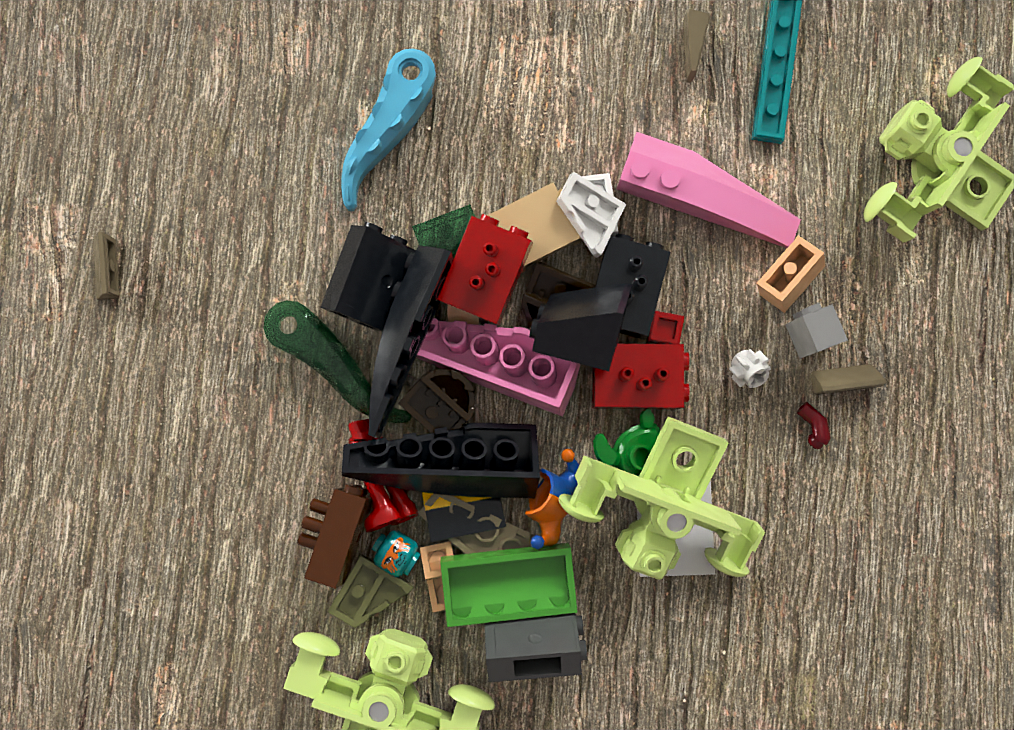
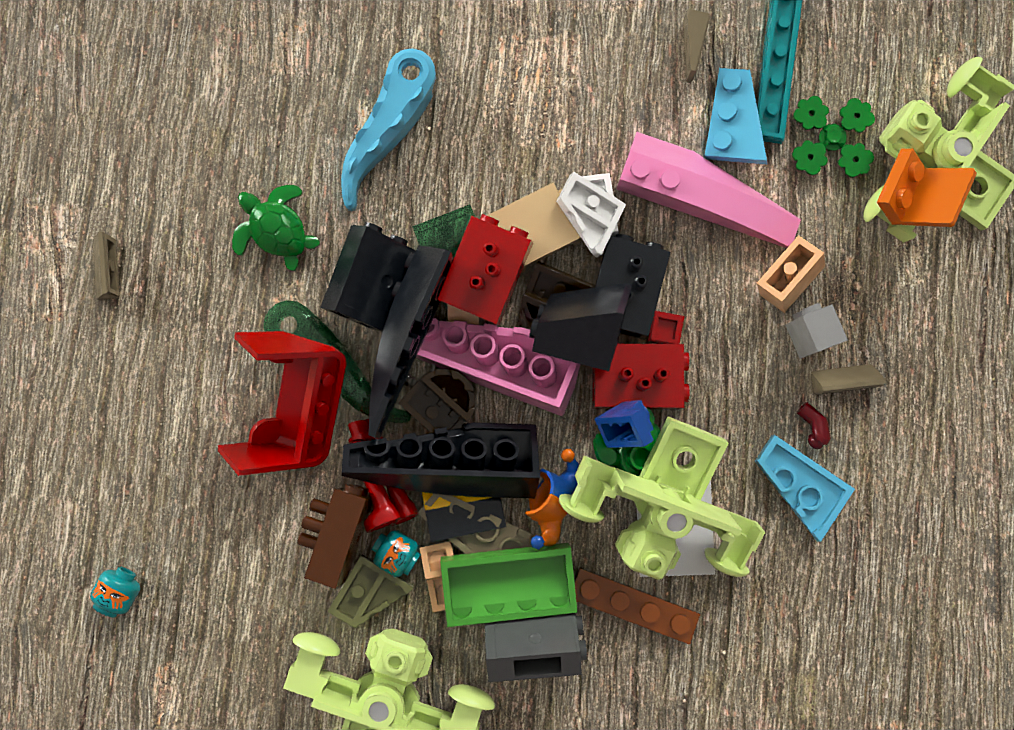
white gear [729,349,771,388] -> none
none -> teal head [90,566,141,618]
none -> red windscreen [217,331,346,476]
none -> green animal [232,185,321,271]
none -> dark orange plate [574,567,700,645]
none -> blue arch [594,400,654,448]
none -> medium azure wing [705,68,768,165]
none -> medium azure wing [755,435,855,542]
none -> green plant [792,96,875,178]
none -> orange bracket [877,148,977,227]

